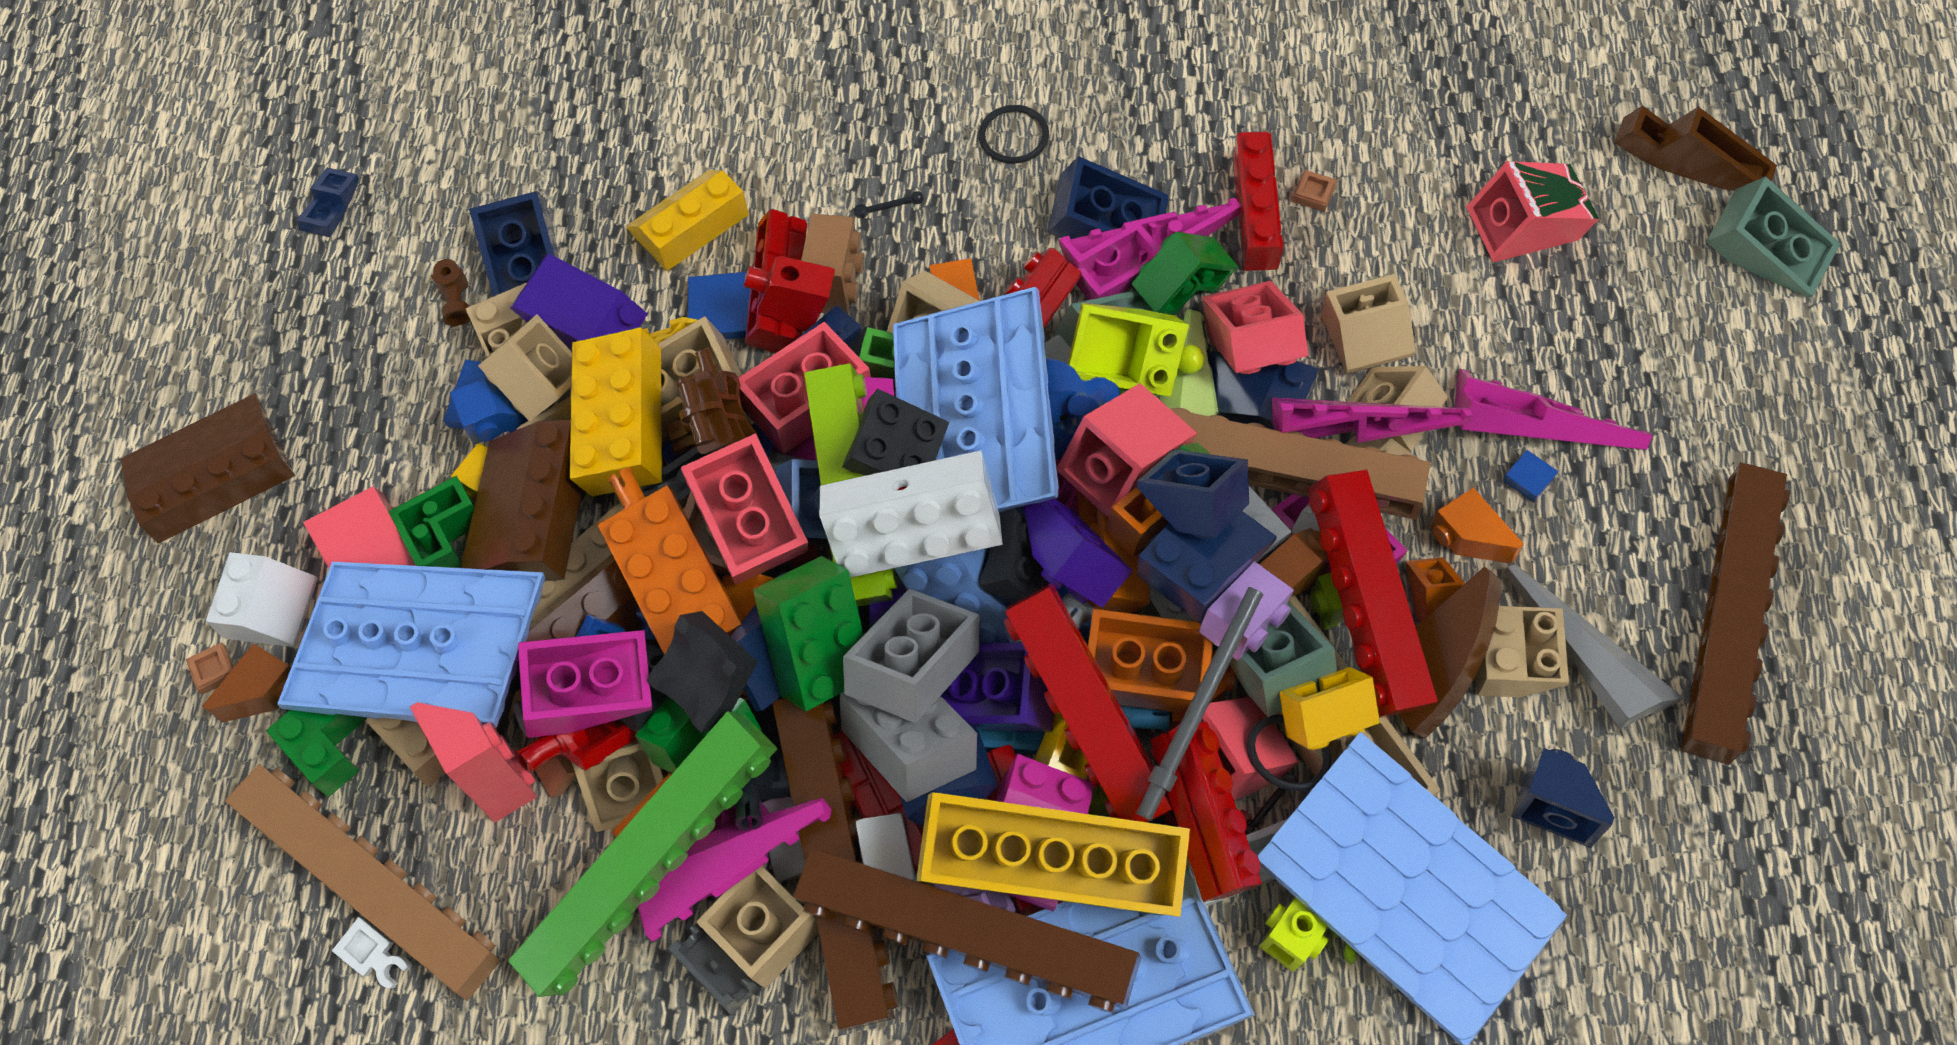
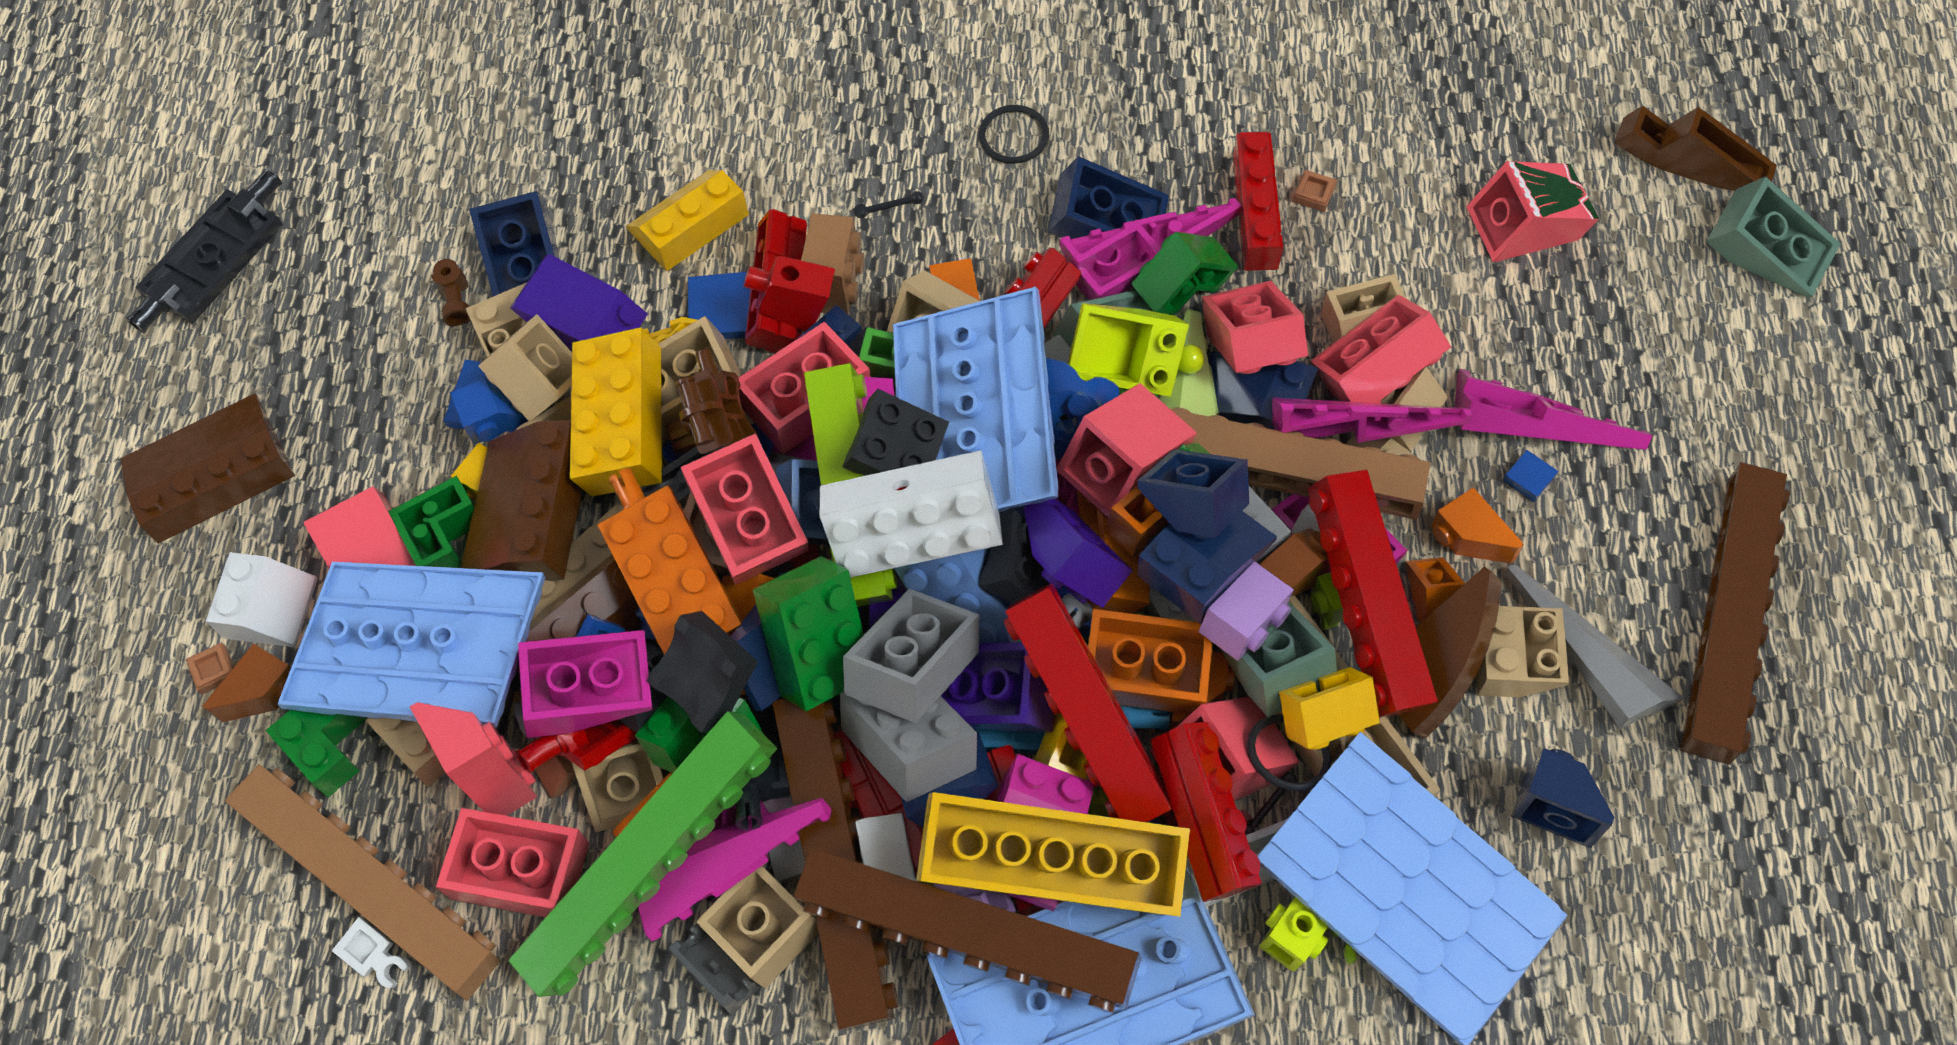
dark blue slope [296,167,359,237] -> none
dark grey bar [1136,587,1263,821] -> none
none -> black plate [126,169,283,334]
none -> coral brick [436,808,590,918]
none -> coral brick [1310,295,1451,403]

